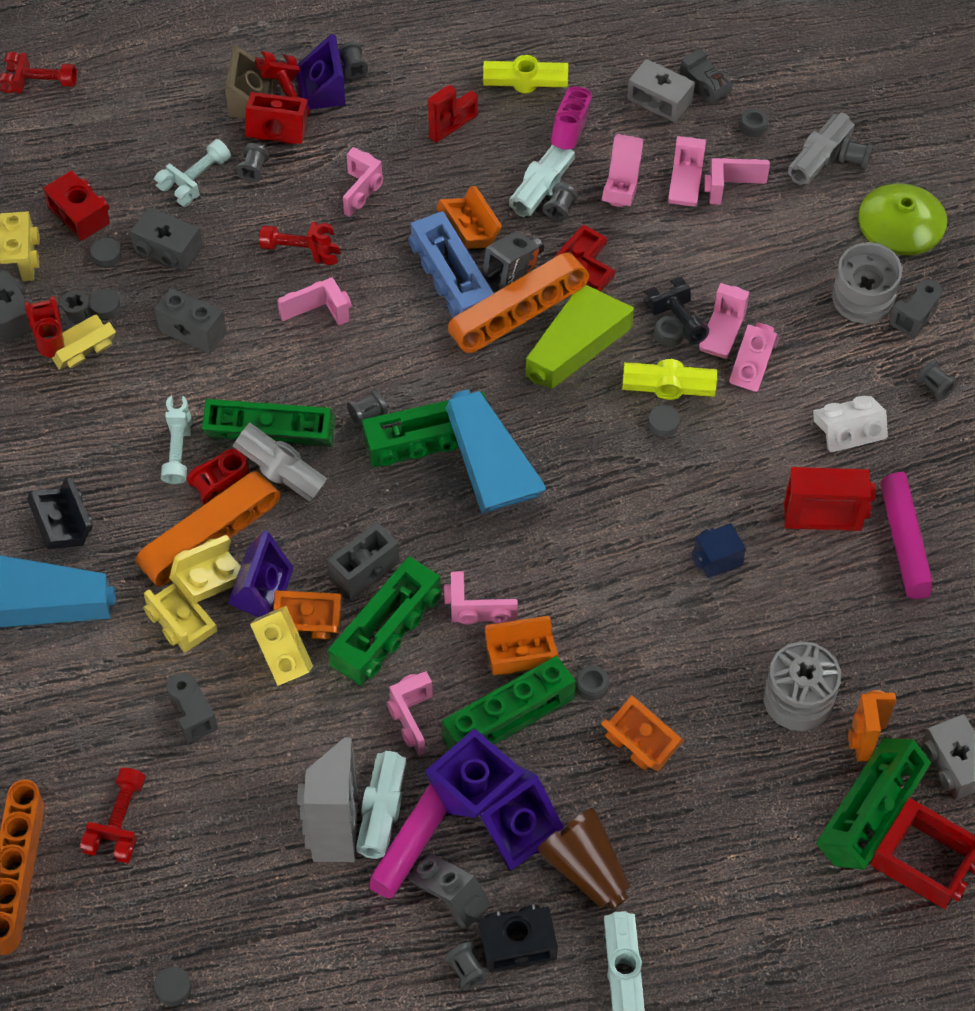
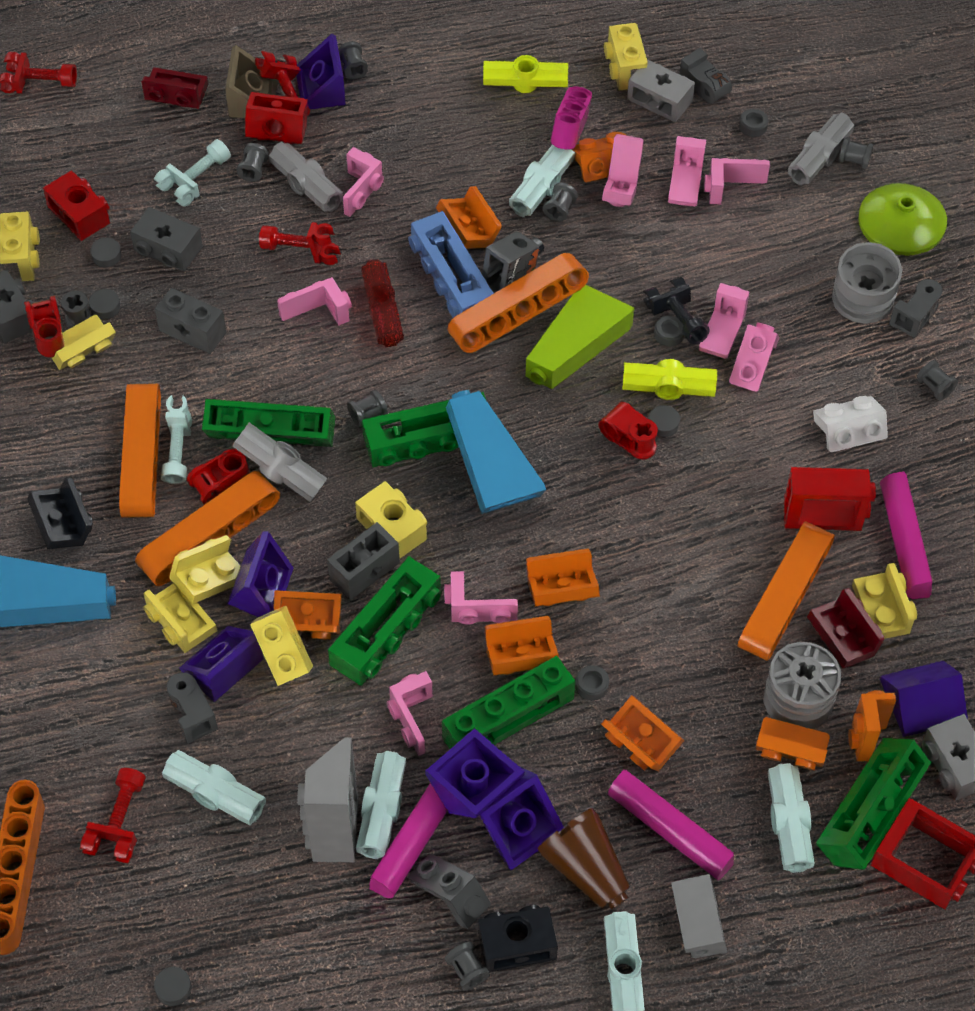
red tile [428,84,478,143] -> none
red tile [552,224,615,292] -> none
dark blue brick [692,523,746,578] -> none
none -> orange beam [119,383,161,518]
none -> dark red bracket [141,67,209,109]
none -> light aqua piece [162,750,266,825]
none -> dark purple slope [179,626,263,702]
none -> light grey piece [269,141,343,213]
none -> light yellow brick [355,481,427,558]
none -> clear red piece [361,259,404,347]
none -> orange bracket [526,549,600,607]
none -> orange bracket [572,132,627,183]
none -> red piece [598,402,658,459]
none -> light yellow bracket [604,23,648,91]
none -> dark pink brick [608,769,734,881]
none -> light grey hinge [671,874,728,958]
none -> orange beam [737,521,835,661]
none -> orange bracket [755,717,830,771]
none -> light aqua piece [768,763,815,873]
none -> dark red bracket [807,588,884,669]
none -> light yellow bracket [852,563,917,639]
none -> dark purple slope [880,661,968,737]

